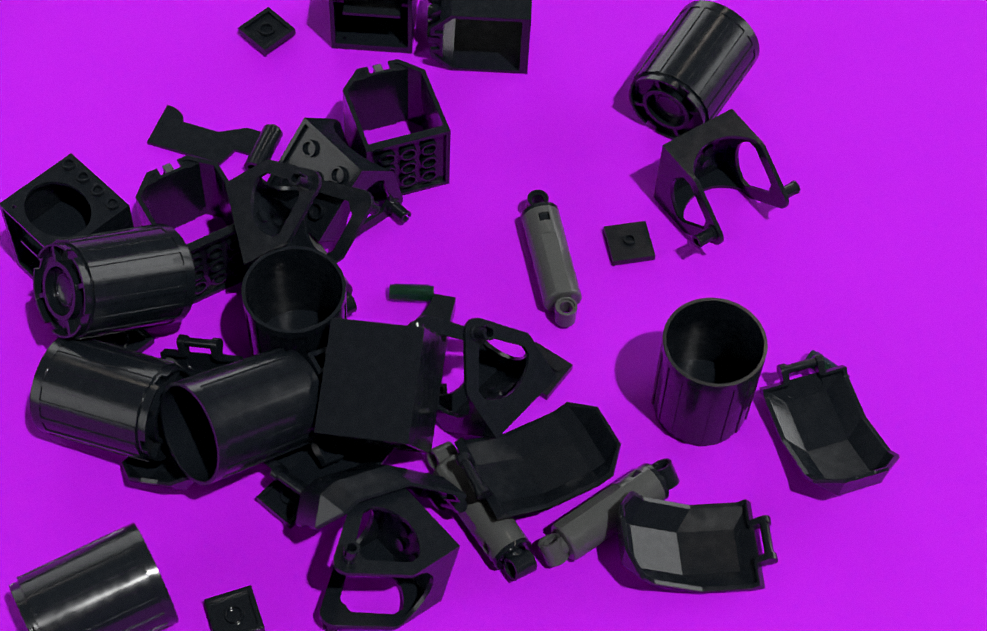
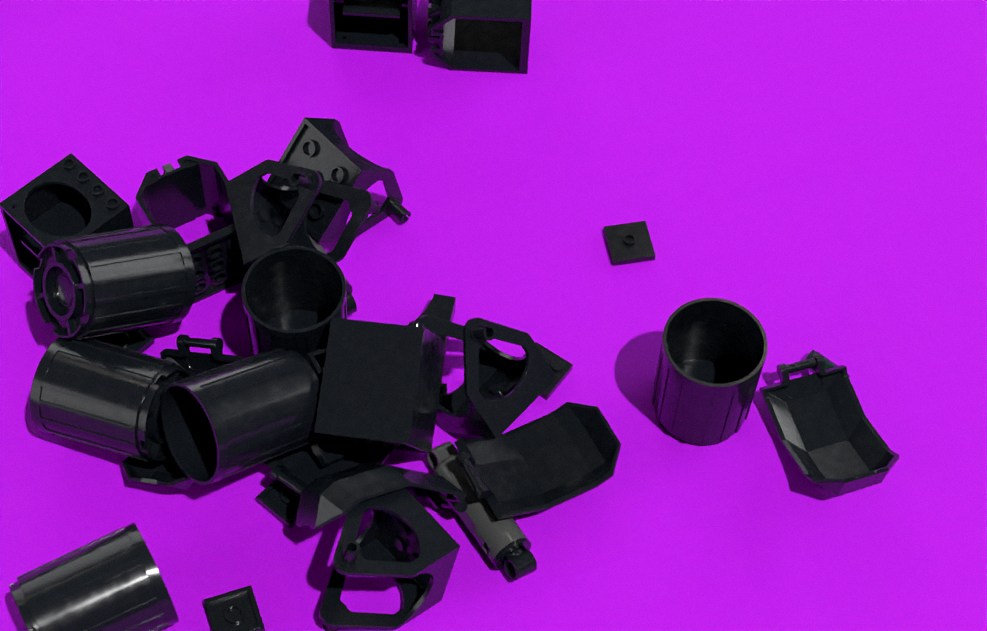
black door [147,105,283,171] -> none
black plate [238,7,296,55] -> none
container [342,59,451,202] -> none
piece [389,283,434,302] -> none
dark grey piece [521,190,582,327] -> none
dark grey piece [538,458,680,567] -> none
black windscreen [616,490,778,593] -> none
black container [629,0,760,139] -> none
piece [654,109,800,248] -> none

